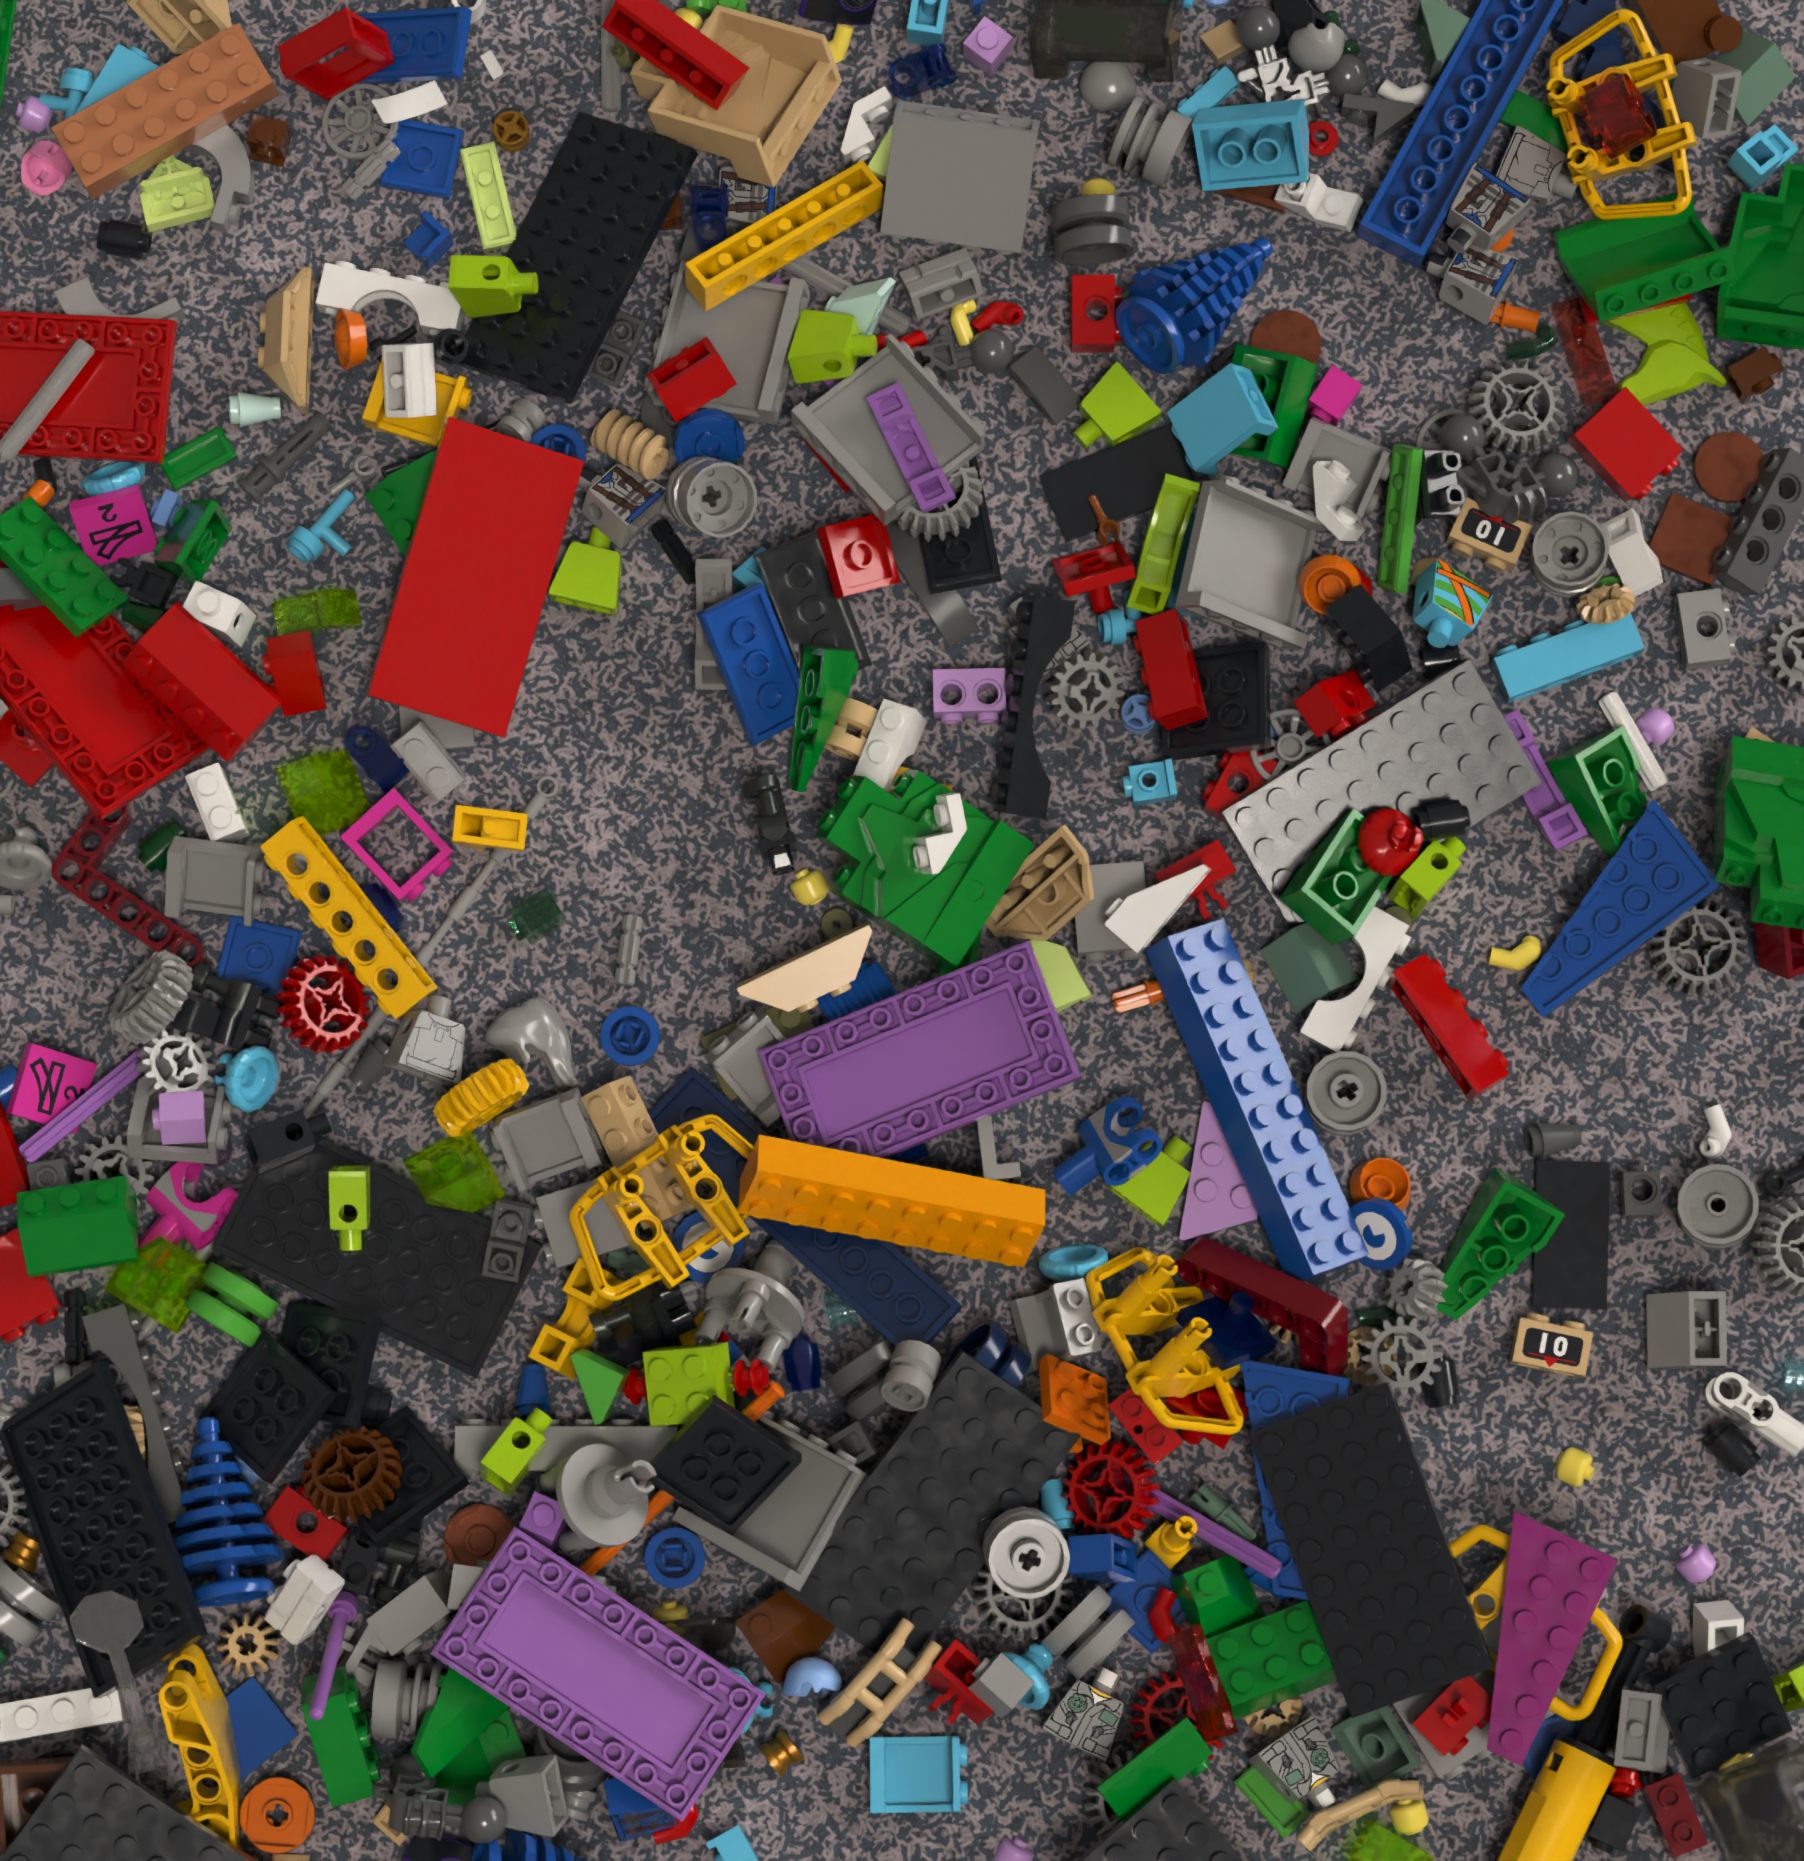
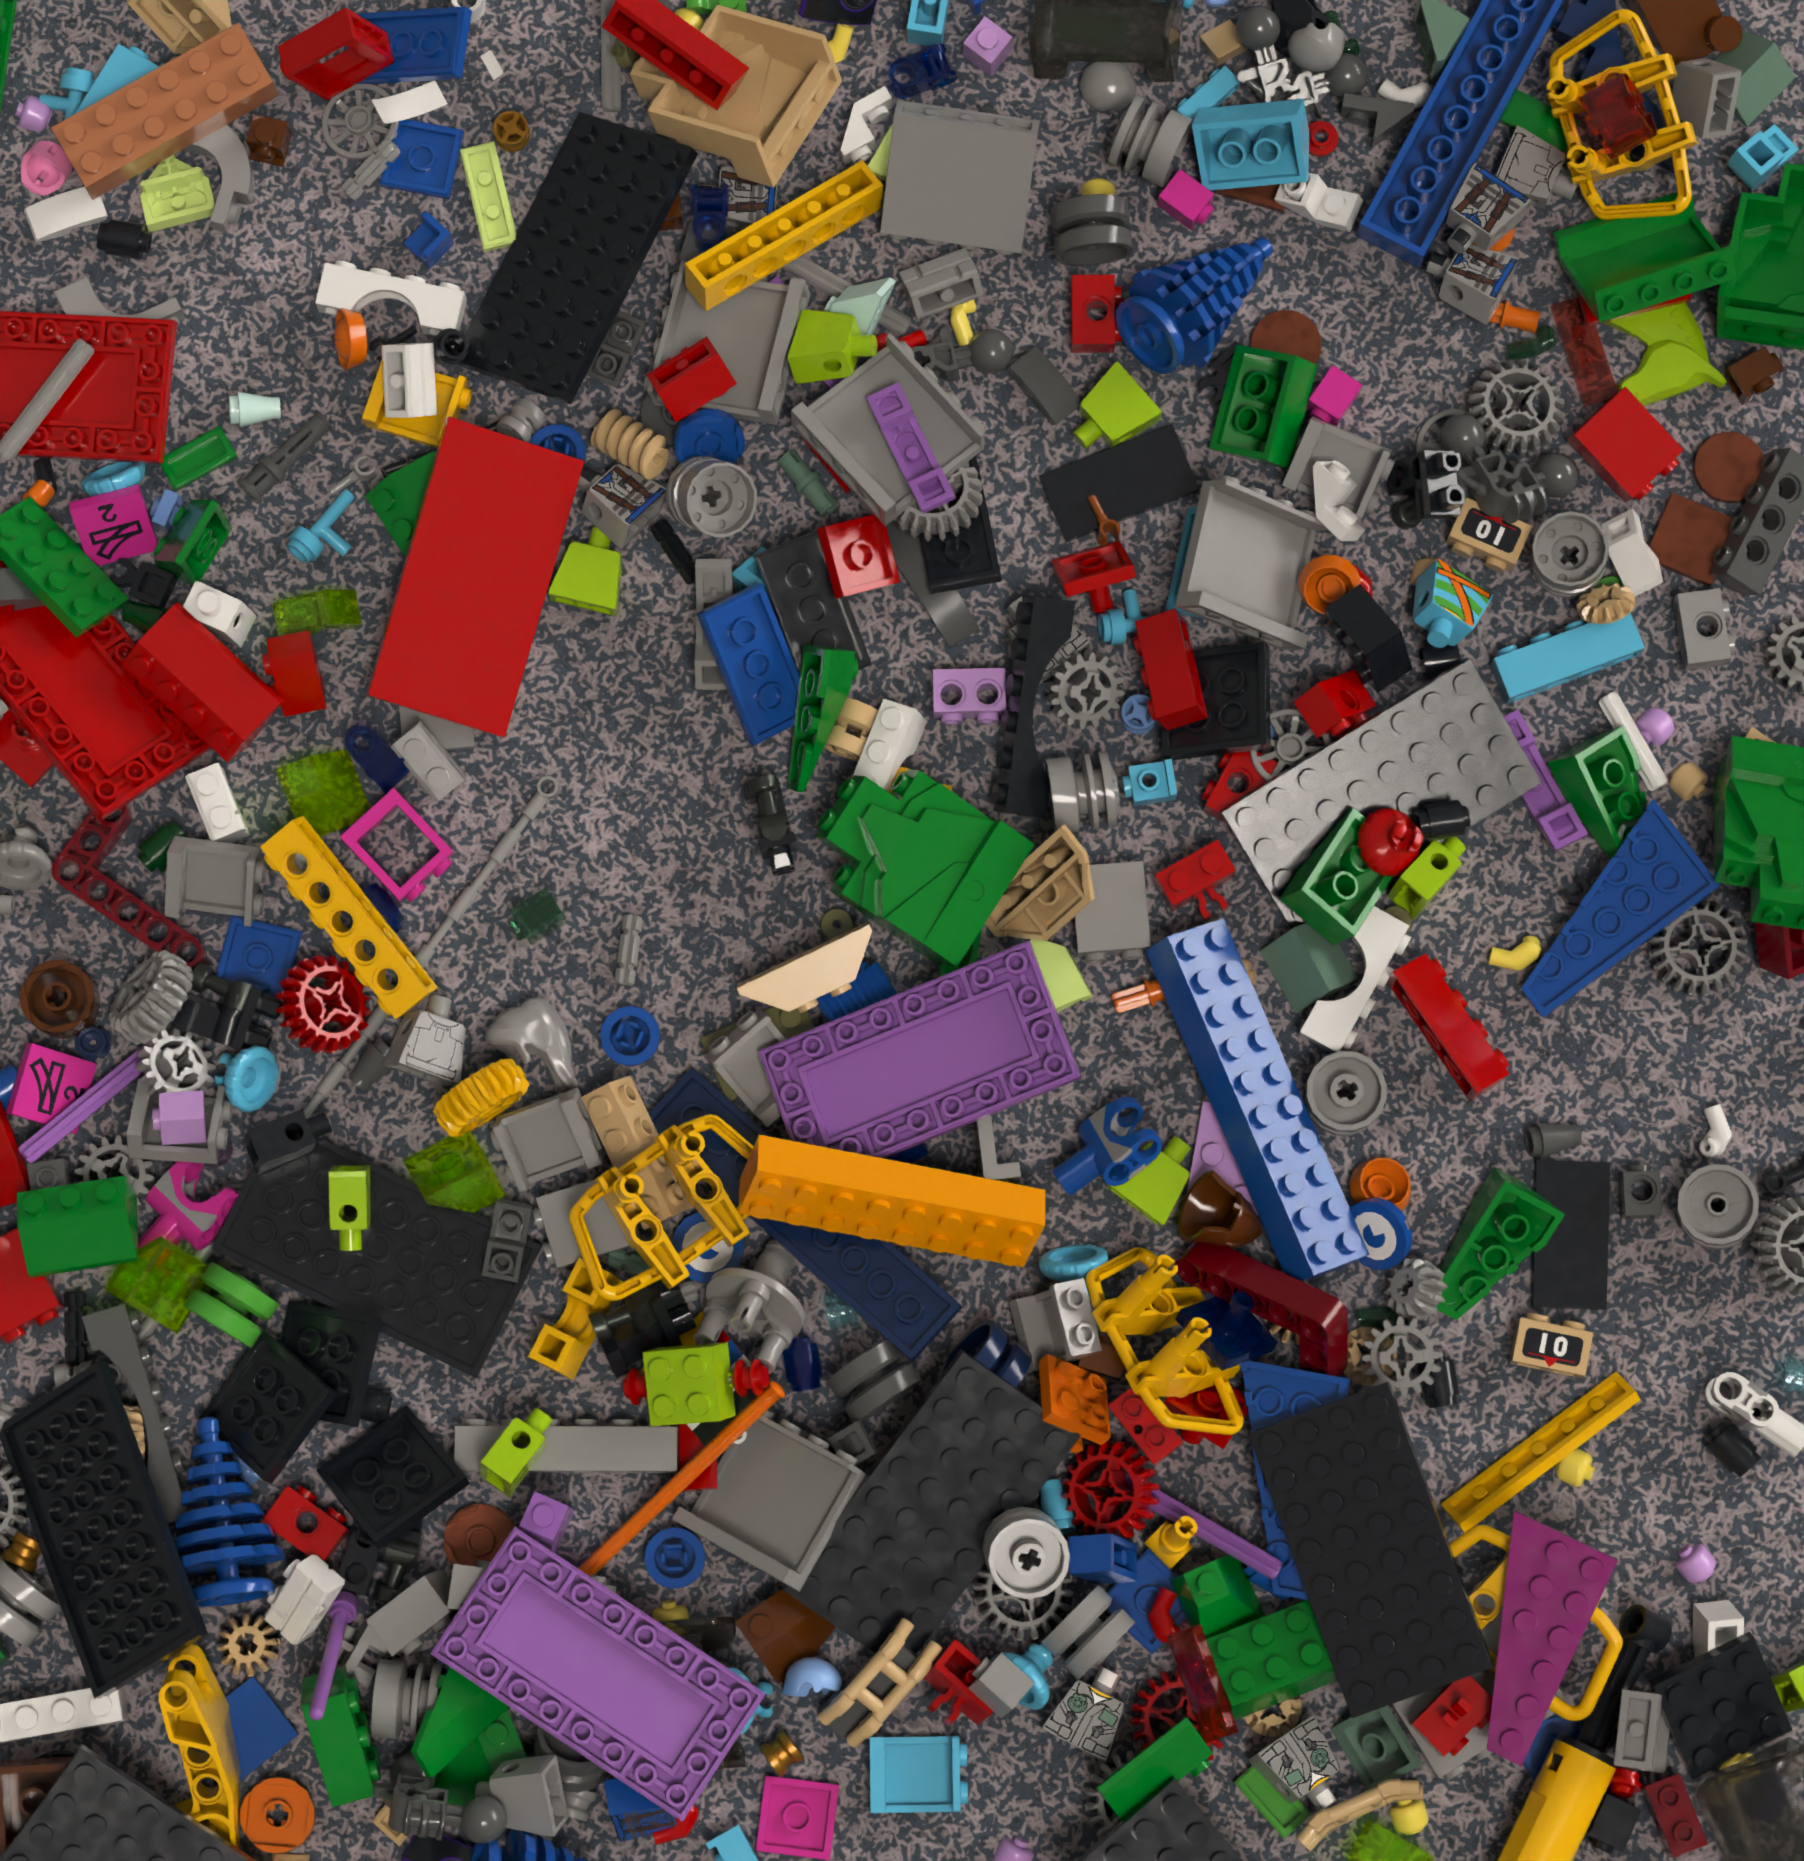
clear piece [70,1590,169,1782] -> none
tan wedge [258,267,315,414] -> none
reddish brown gear [301,1426,403,1524] -> none
lime torso [448,255,539,318] -> none
yellow slope [451,805,528,852] -> none
blue cone [514,1364,551,1420] -> none
light grey piece [540,1444,657,1555] -> none
bright green slope [570,1348,630,1425] -> none
black plate [649,1394,802,1535] -> none
light yellow piece [790,867,830,905] -> none
light grey wheel [881,1340,941,1412] -> none
white slope [913,793,967,875] -> none
red arm [970,301,1024,333] -> none
white slope [1104,864,1212,953] -> none
lime arch [1126,473,1200,615] -> none
medium azure panel [1167,363,1278,476] -> none
sand green axle [1190,1482,1257,1543] -> none
bright green tile [1377,444,1424,593] -> none
light grey slope [1646,1291,1727,1369] -> none
none -> reddish brown brick [20,960,100,1039]
none -> white slope [24,187,108,243]
none -> dark blue plate [75,1025,111,1061]
none -> dark pink tile [756,1775,839,1860]
none -> sand green pin [777,449,840,518]
none -> light grey wheel [1045,751,1120,833]
none -> reddish brown brick [1078,1335,1131,1381]
none -> dark pink brick [1157,169,1215,230]
none -> reddish brown helmet [1178,1170,1262,1247]
none -> yellow plate [1441,1372,1641,1533]
none -> tan piece [1669,762,1708,801]

